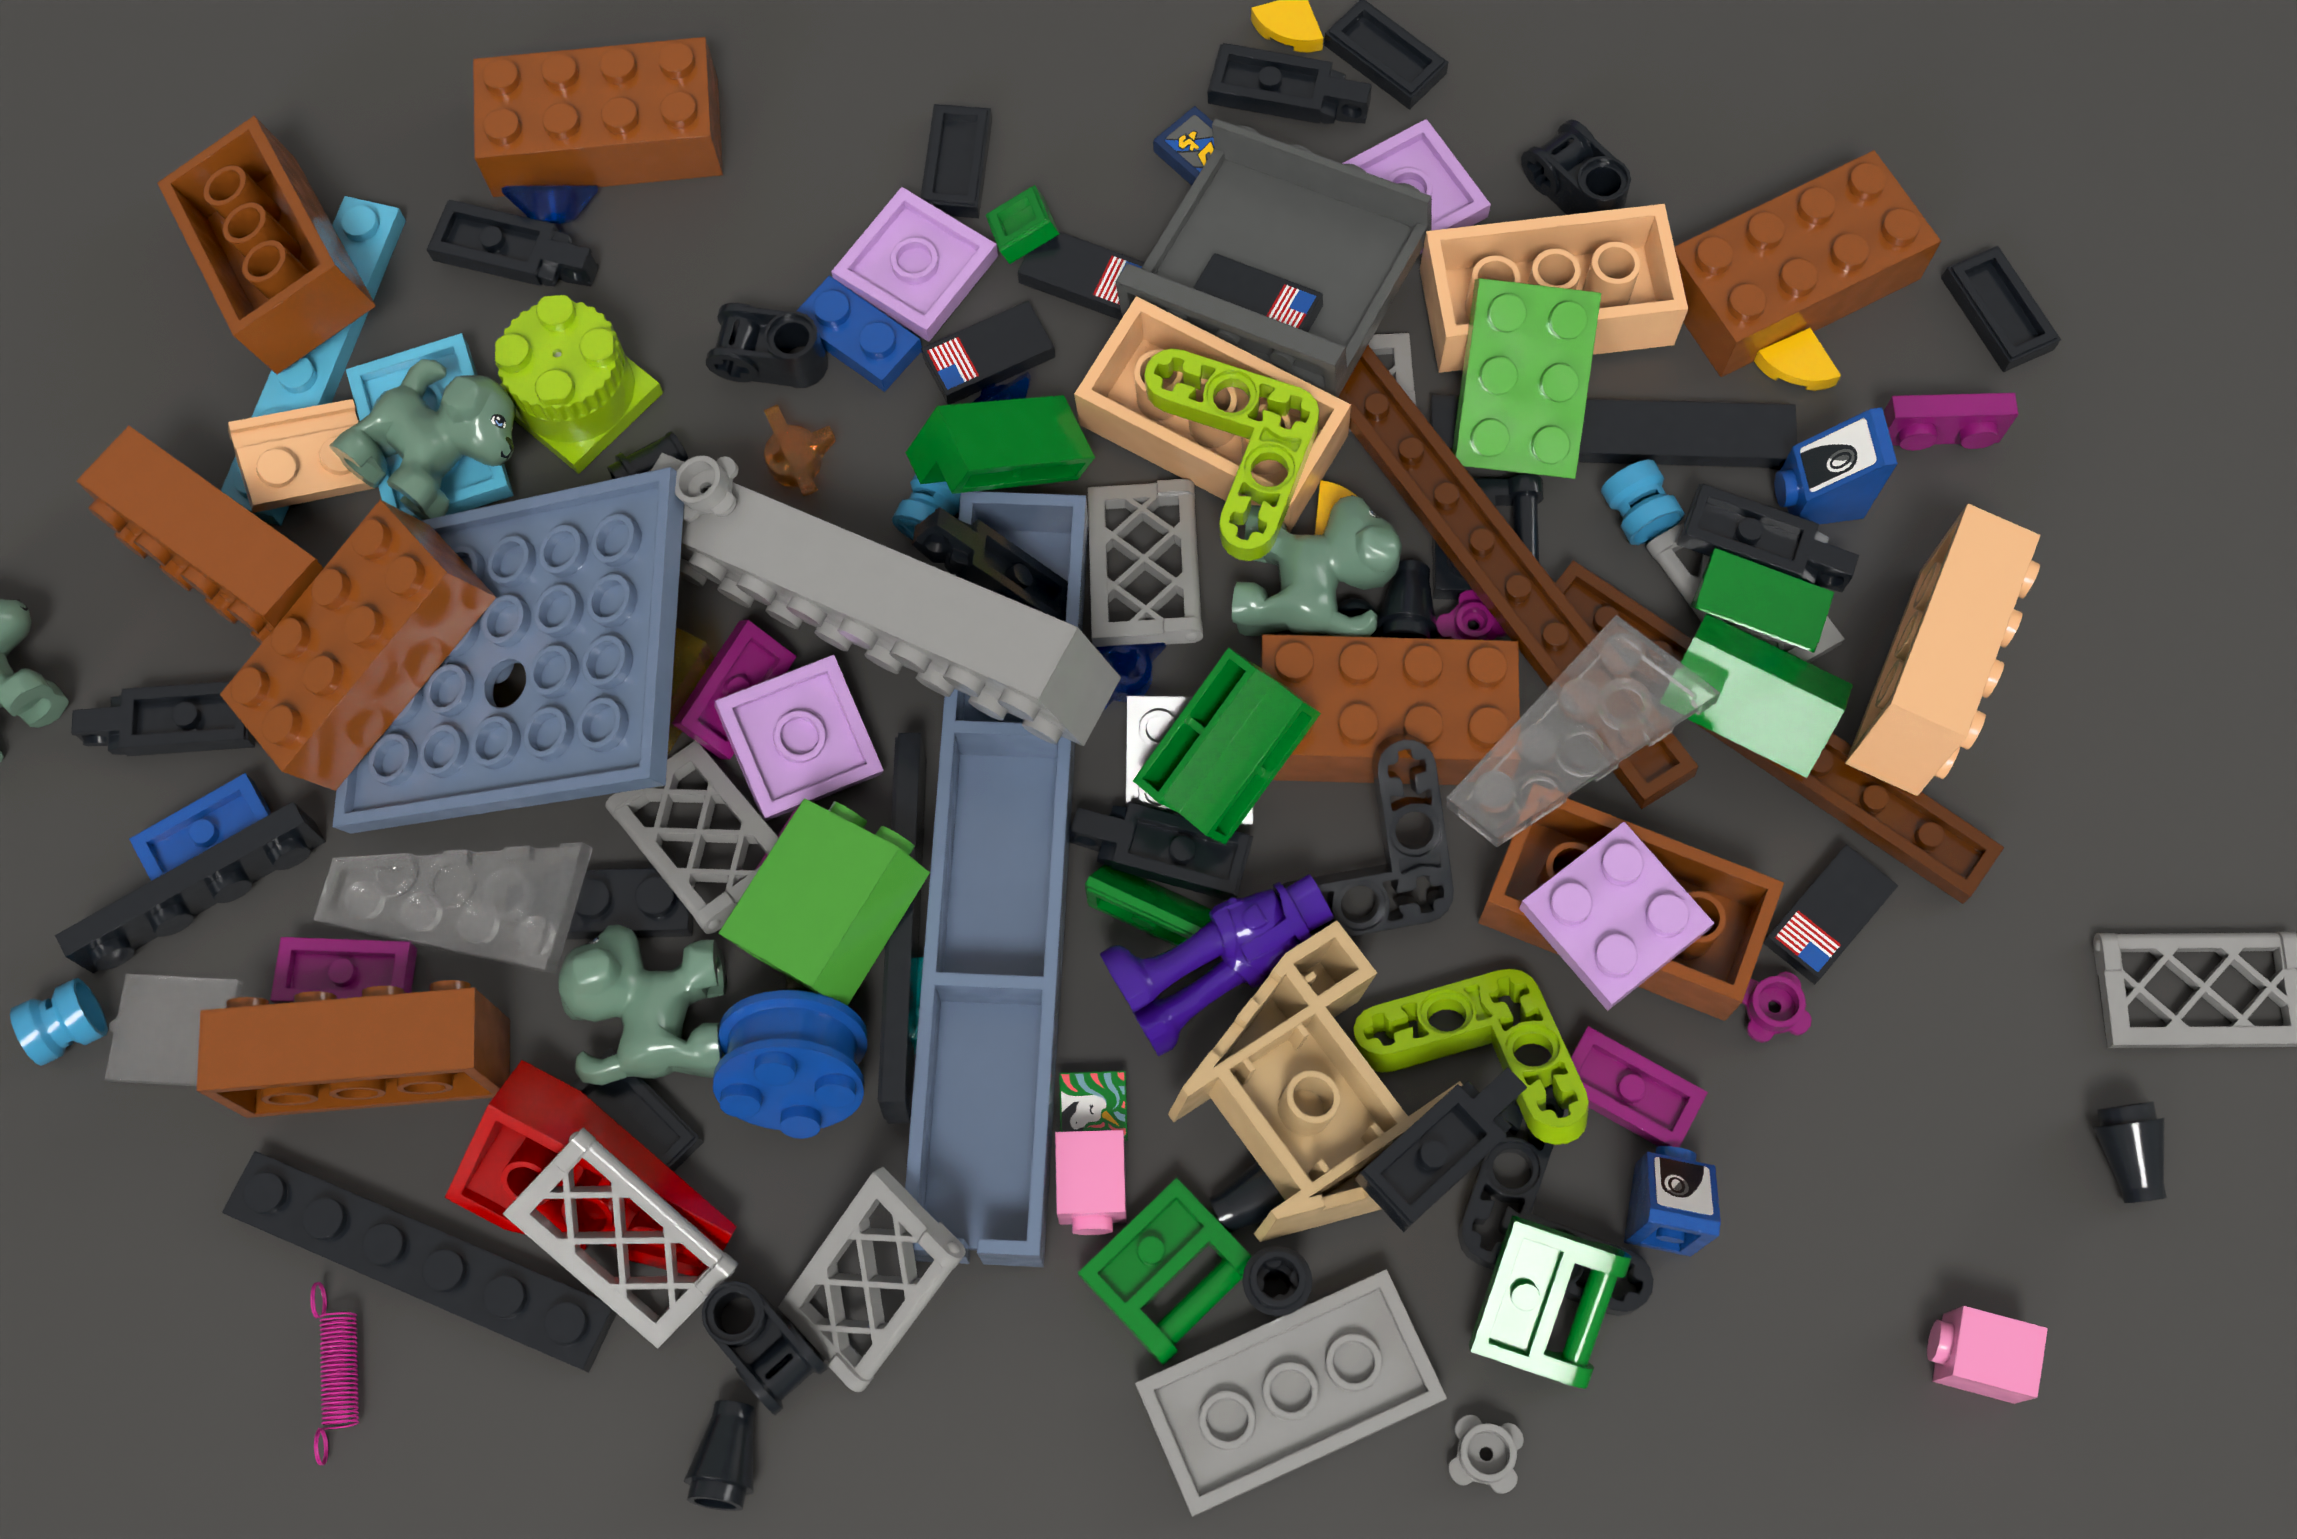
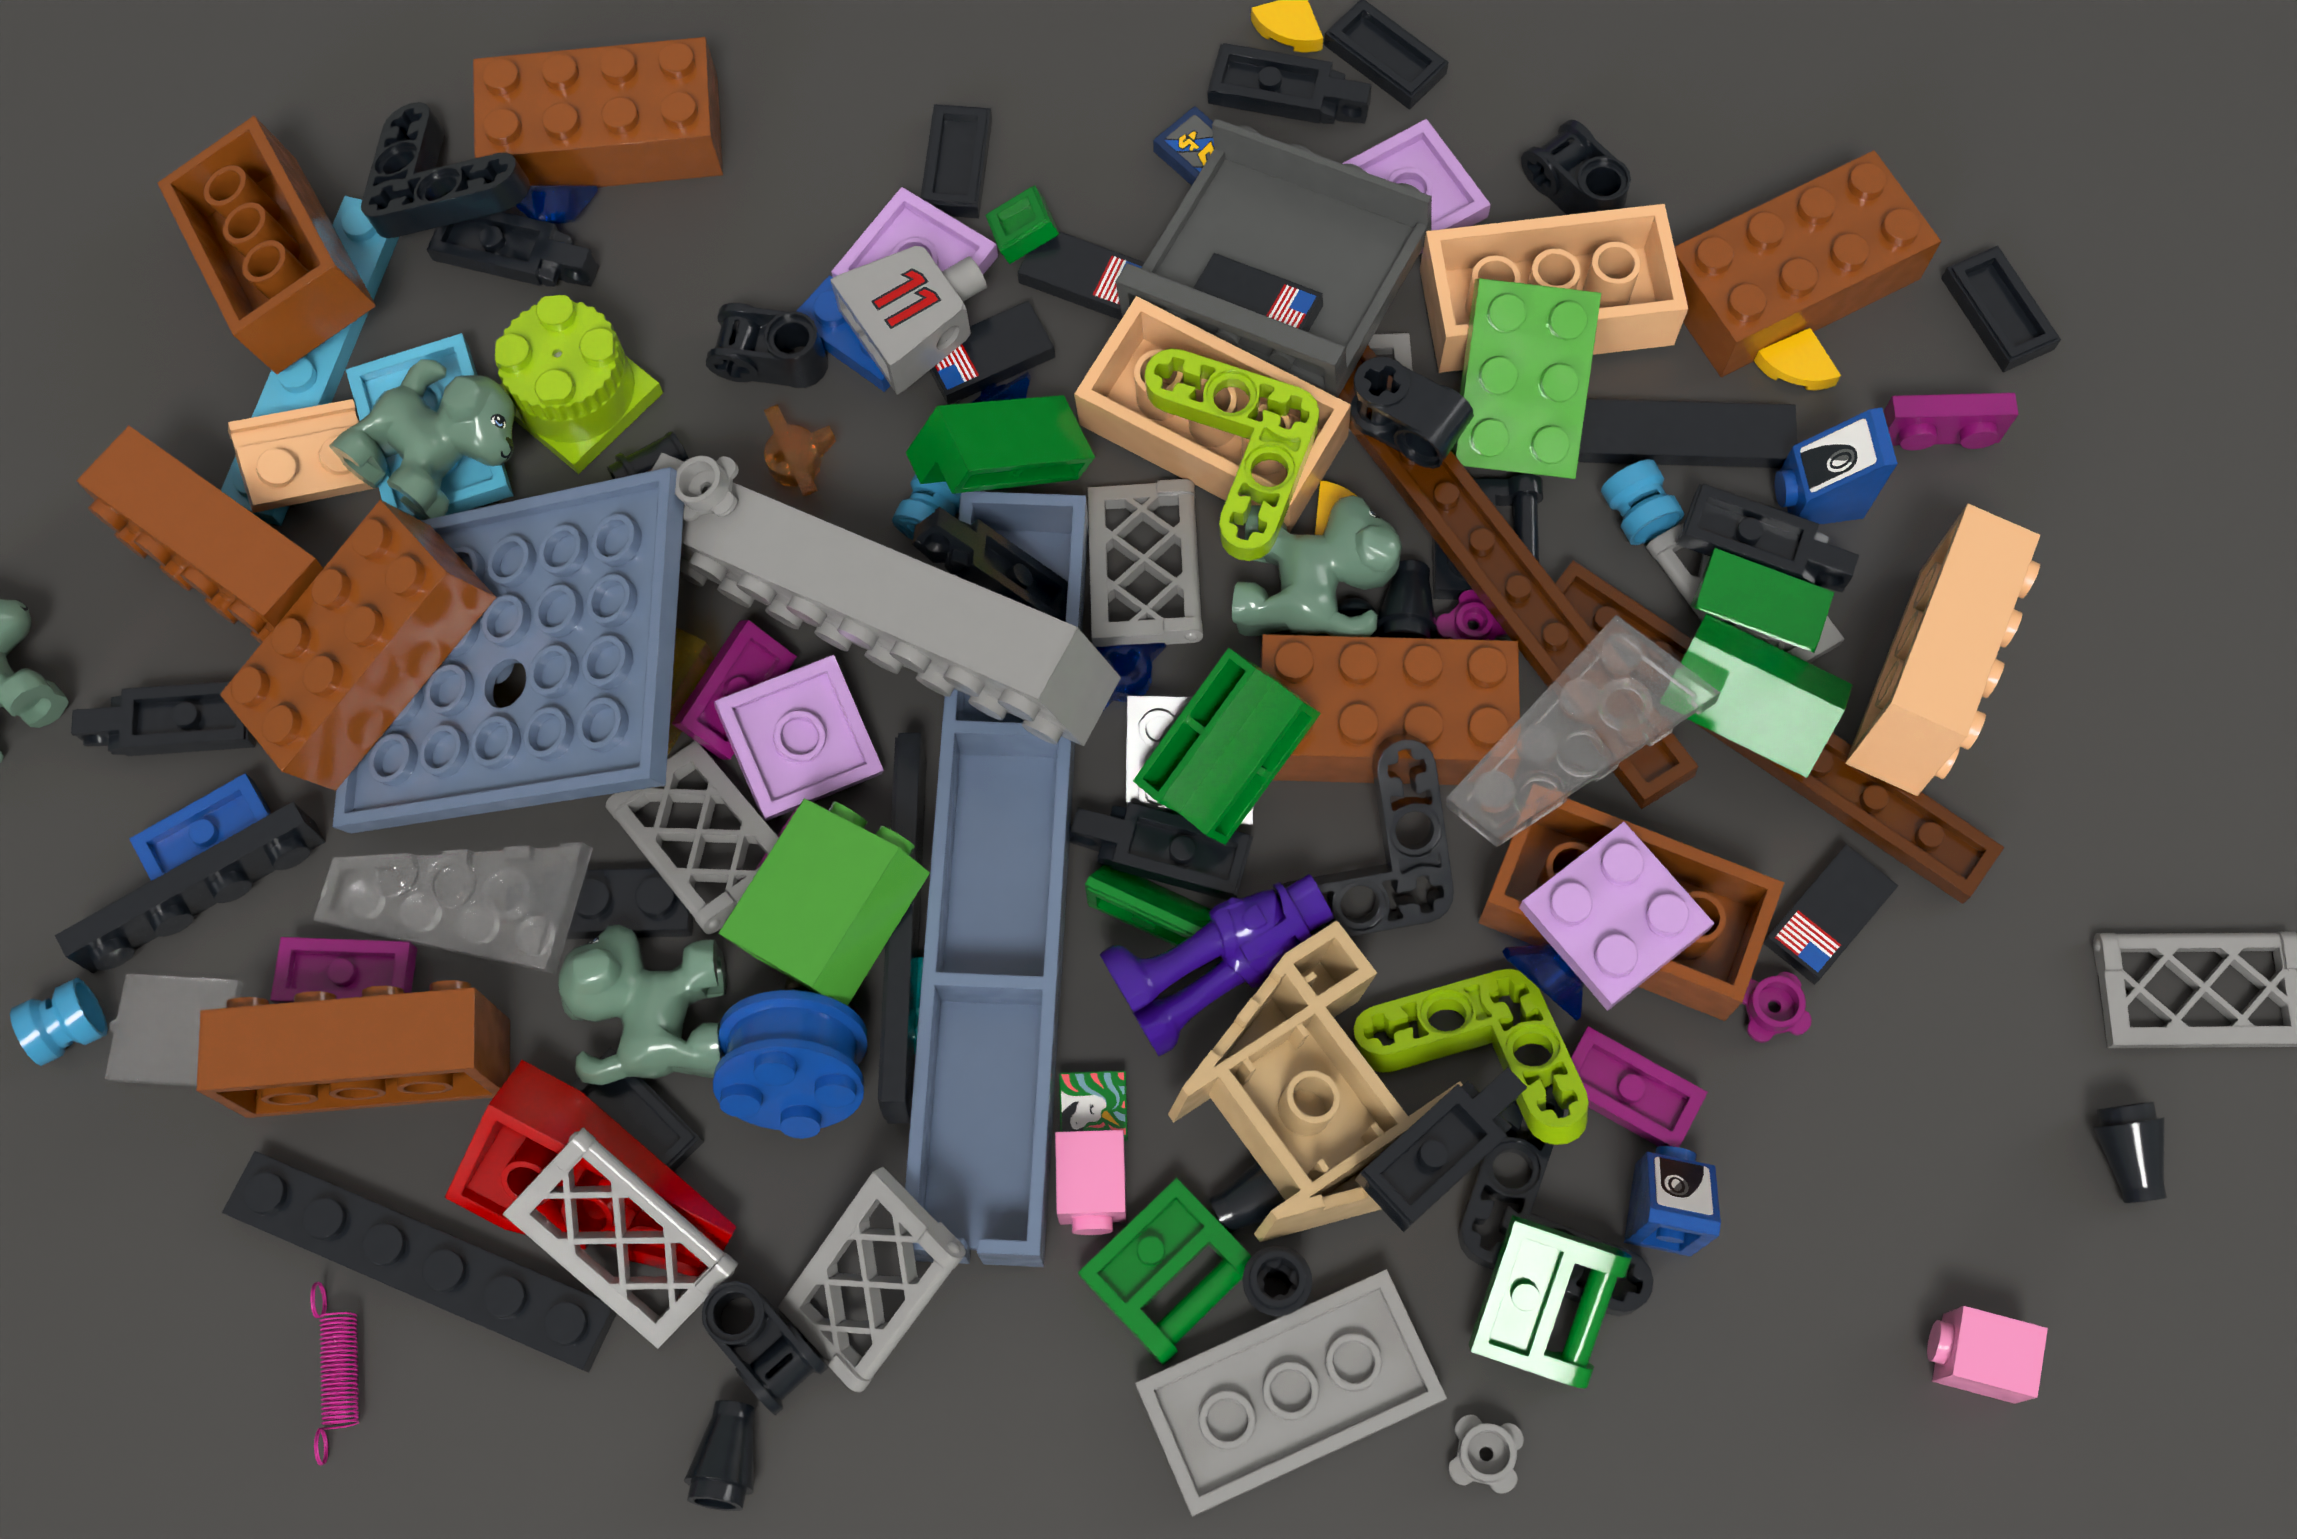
none -> black beam [361,102,530,238]
none -> light grey torso [830,246,987,395]
none -> black piece [1350,357,1474,469]
none -> clear blue piece [1502,943,1584,1021]

